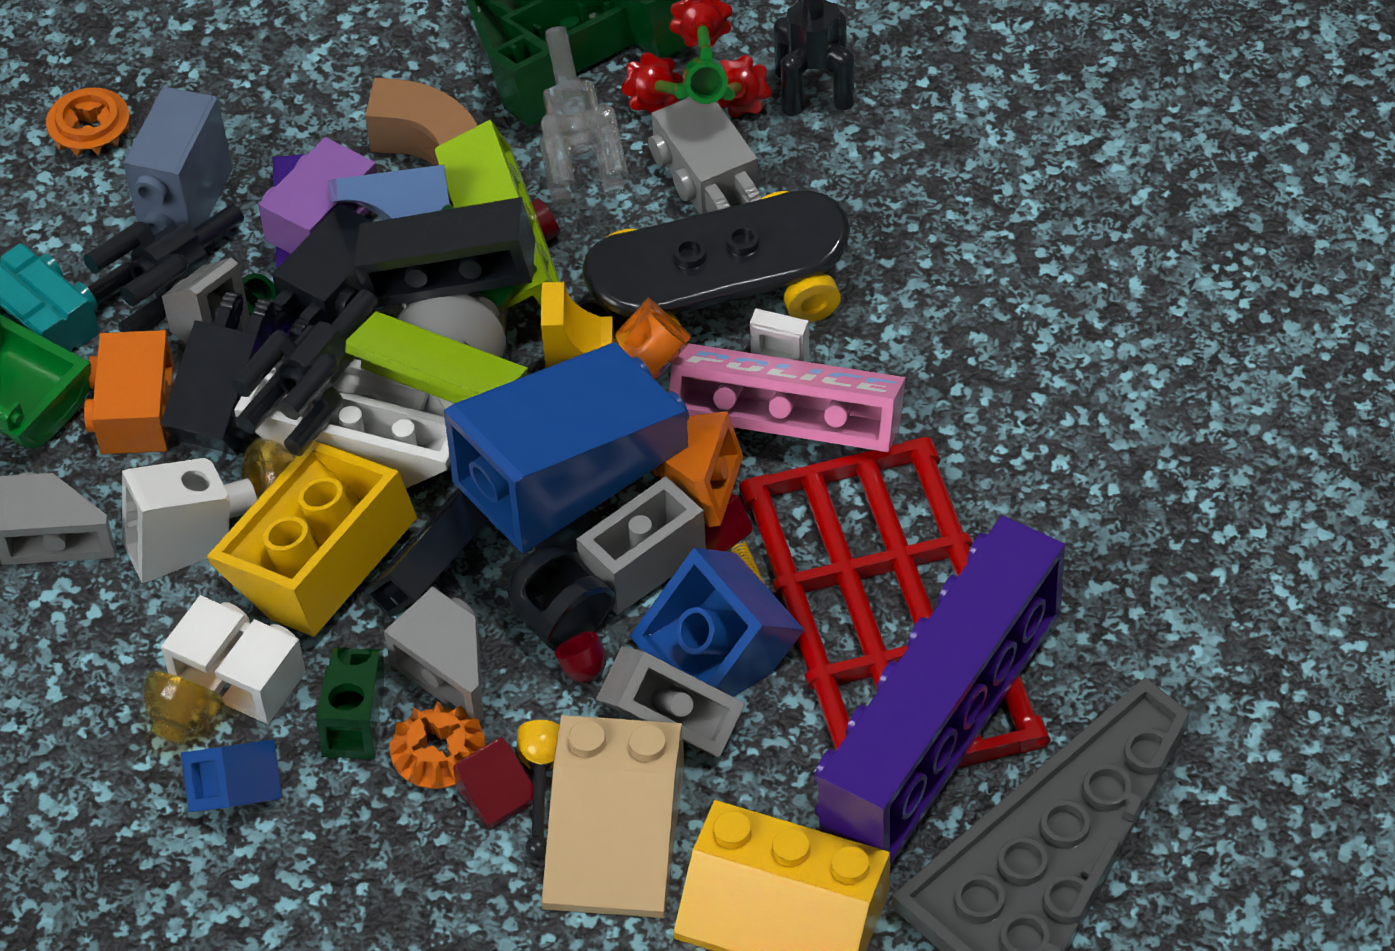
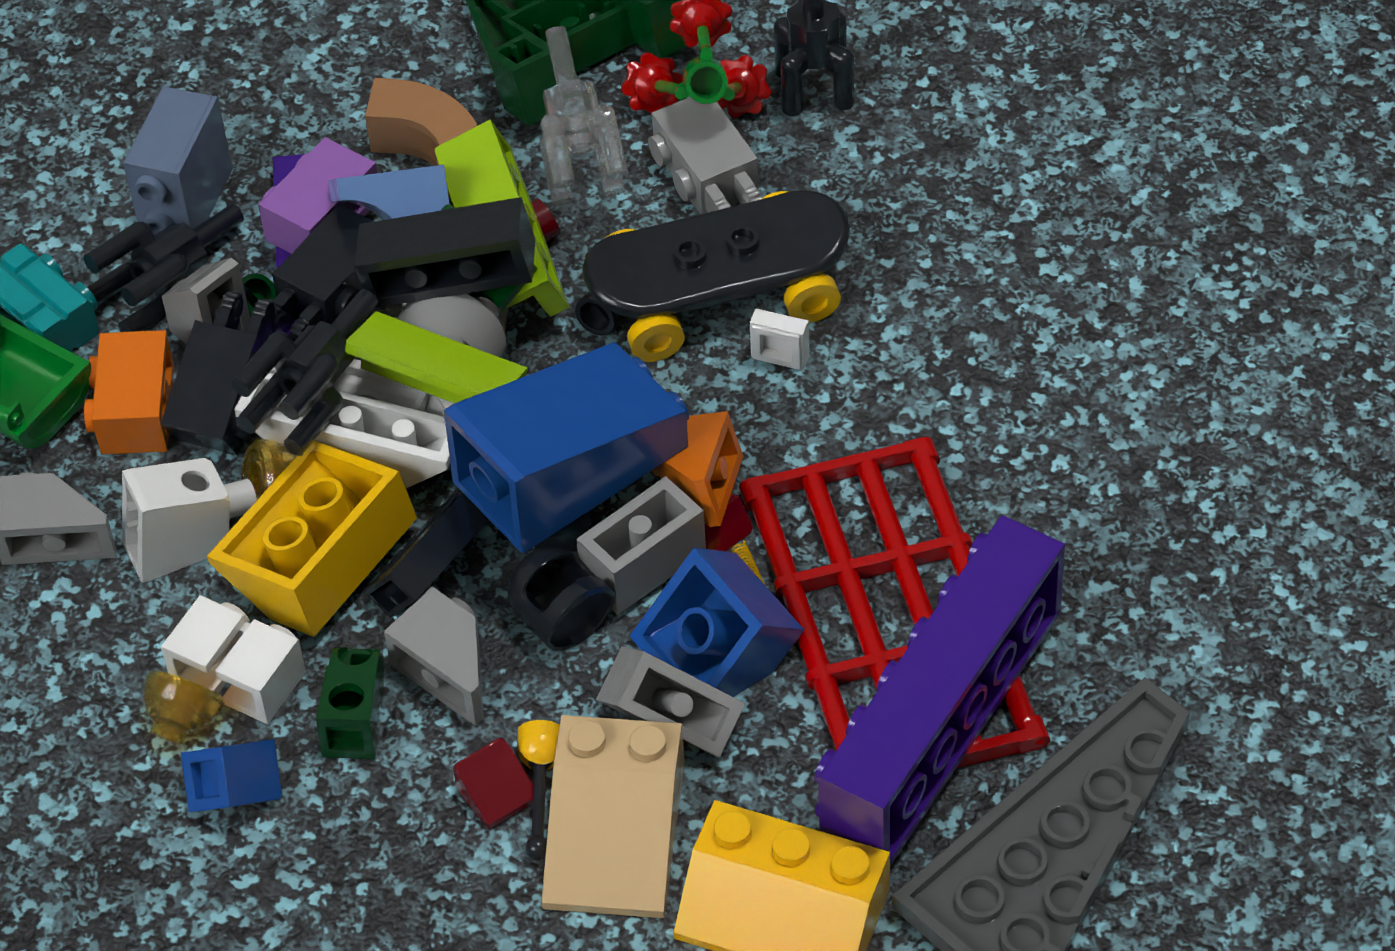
orange gear [46,88,130,157] -> none
orange gear [389,701,486,789] -> none
yellow arch [541,282,620,368] -> none
dark red hinge [555,631,606,683] -> none
orange leg [615,297,691,379] -> none
bright pink brick [669,343,906,452] -> none

